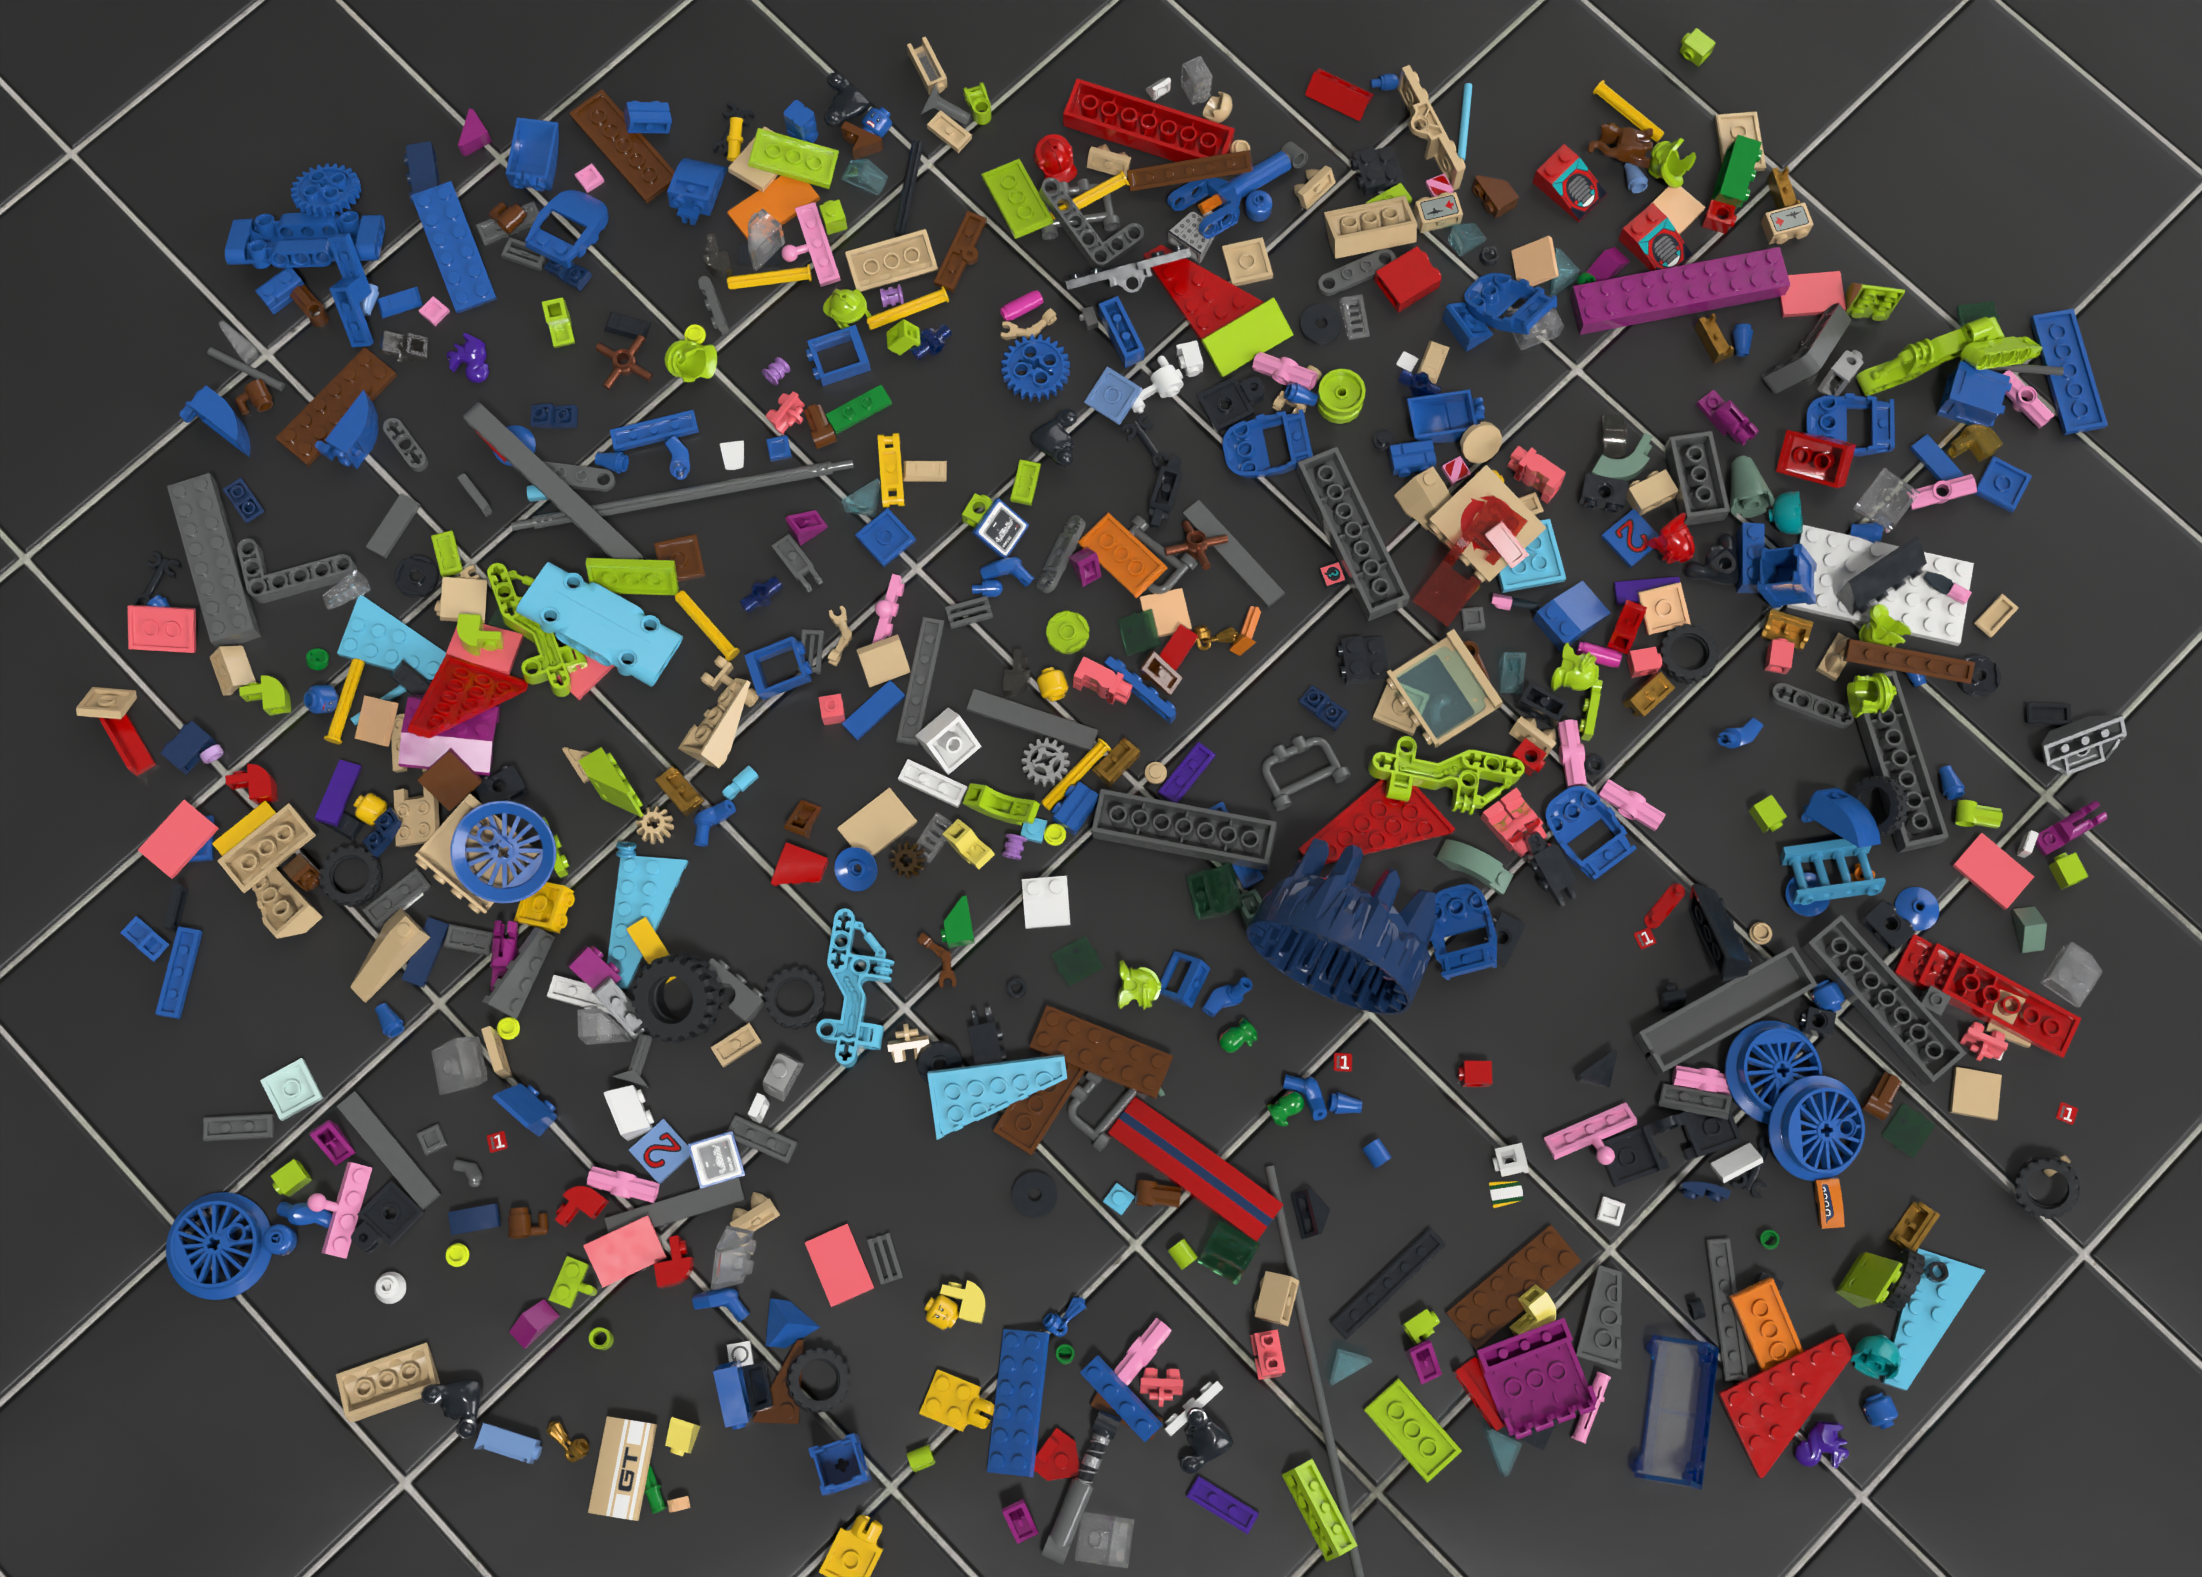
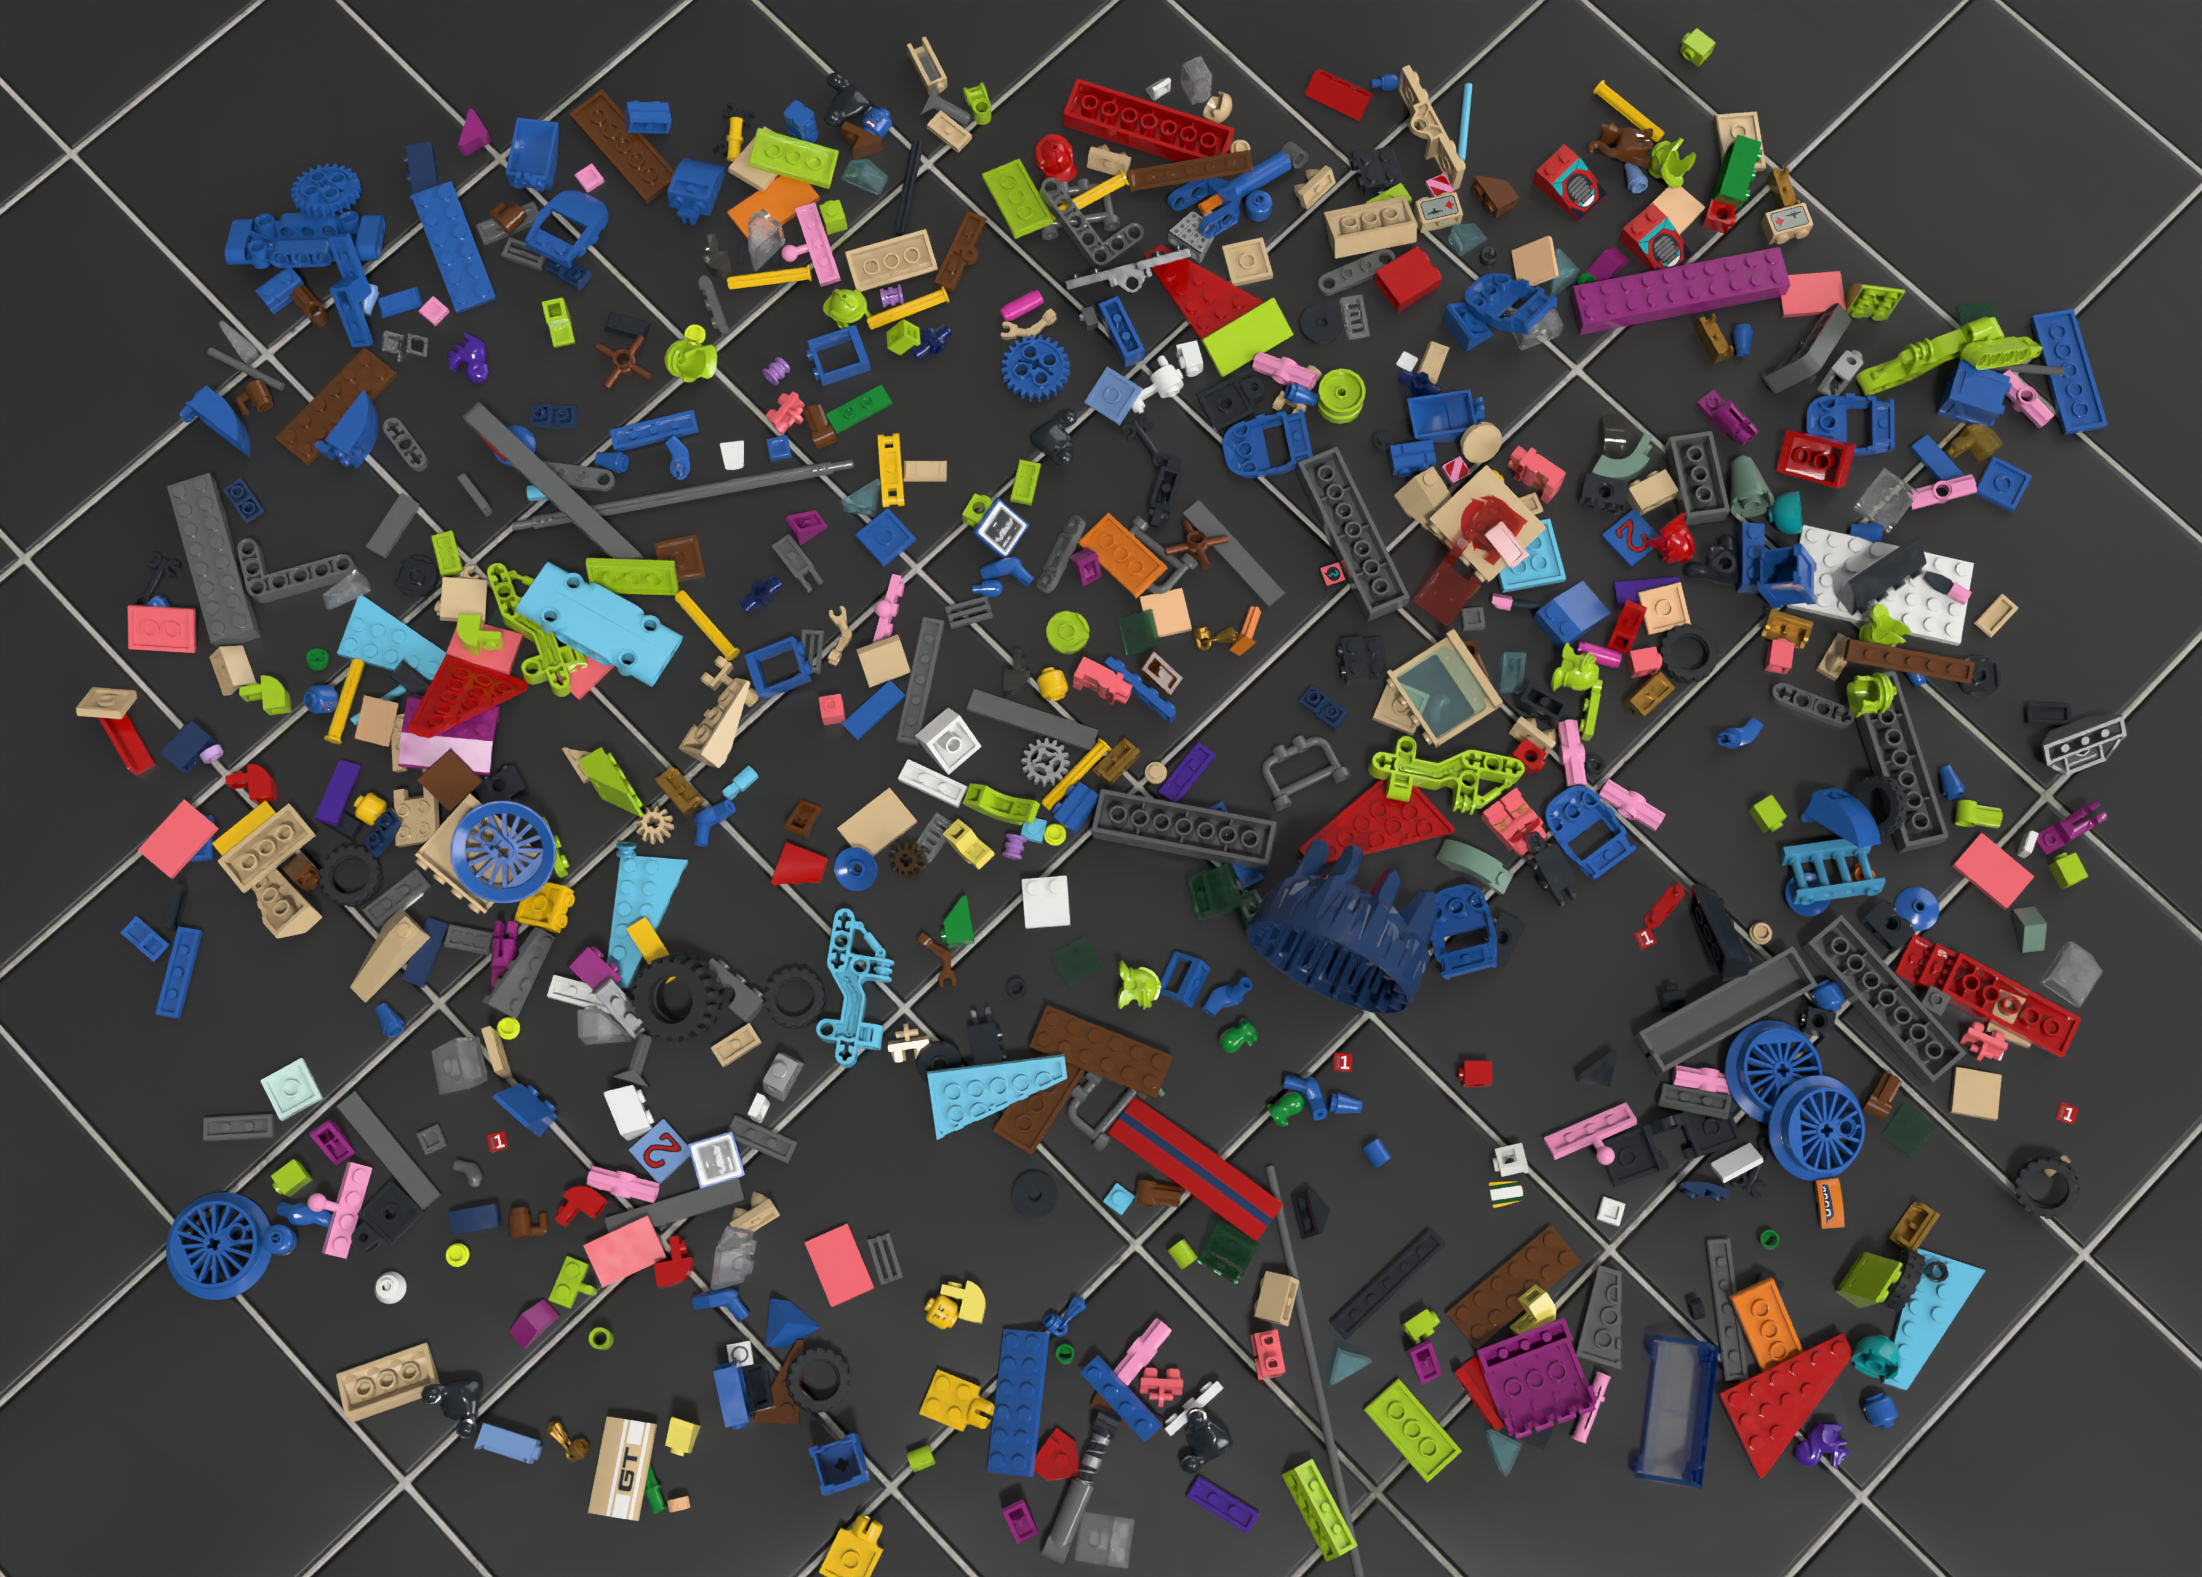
red tile [1159,624,1199,671] -> none

